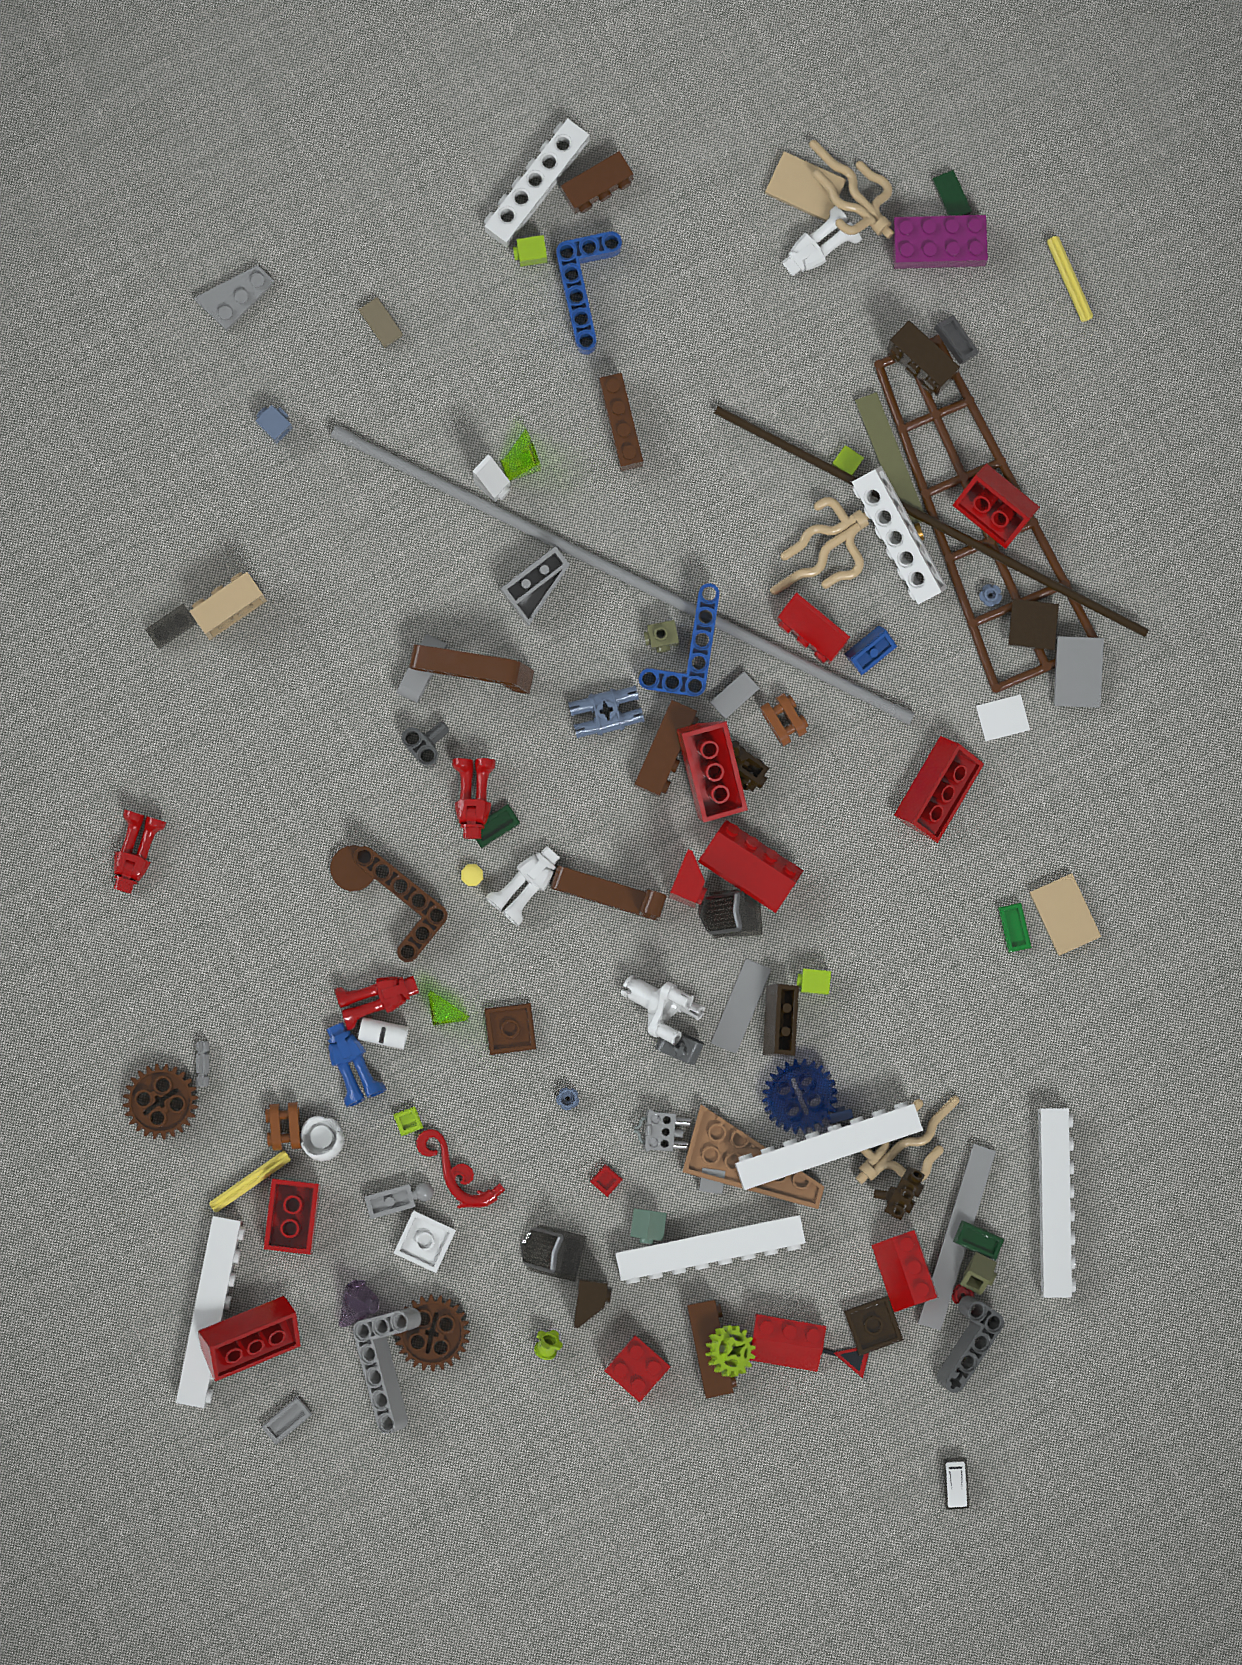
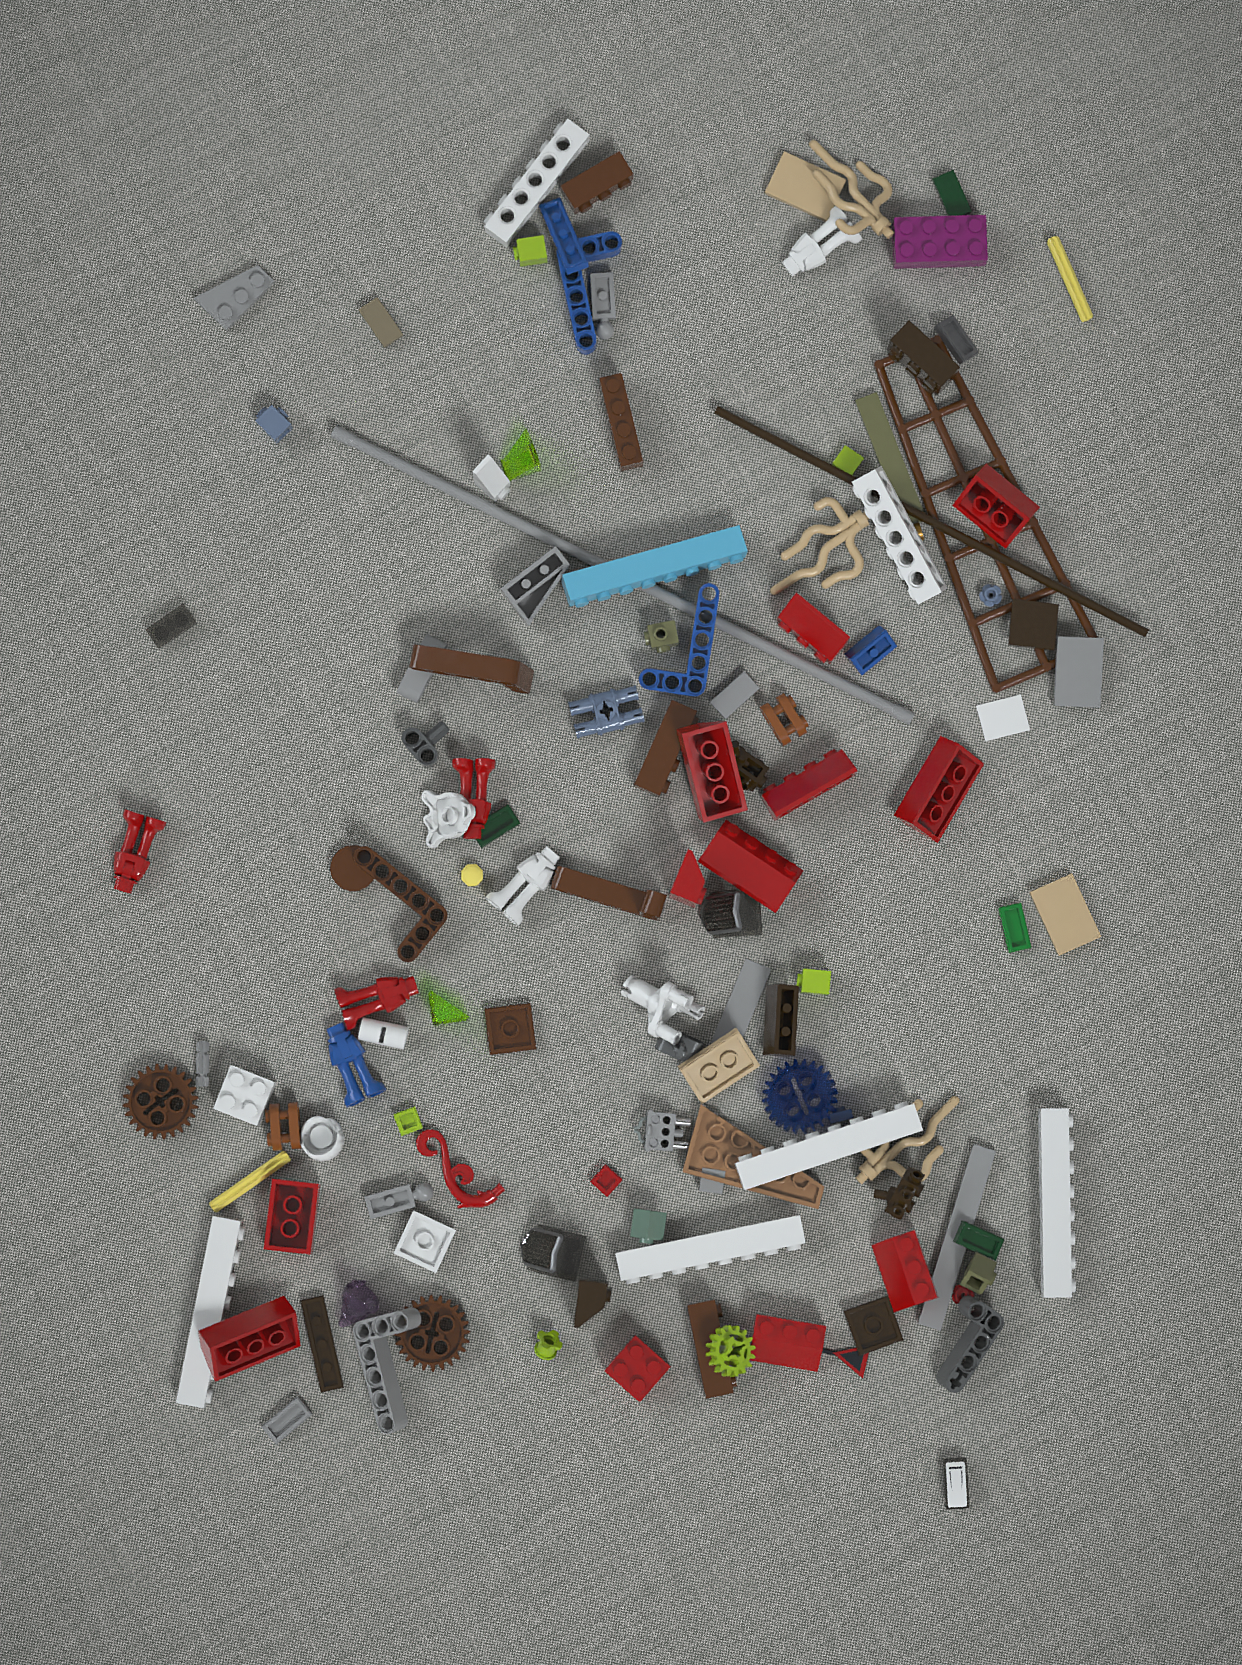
tan brick [189,572,267,640] -> none
sand blue plate [556,1087,579,1110] -> none
none -> white brick [213,1065,276,1126]
none -> dark brown tile [300,1295,344,1393]
none -> white tile [421,790,476,848]
none -> blue tile [539,198,589,275]
none -> medium azure brick [561,525,748,608]
none -> light grey plate [590,272,616,340]
none -> tan tile [677,1028,760,1104]
none -> red slope [761,749,858,821]

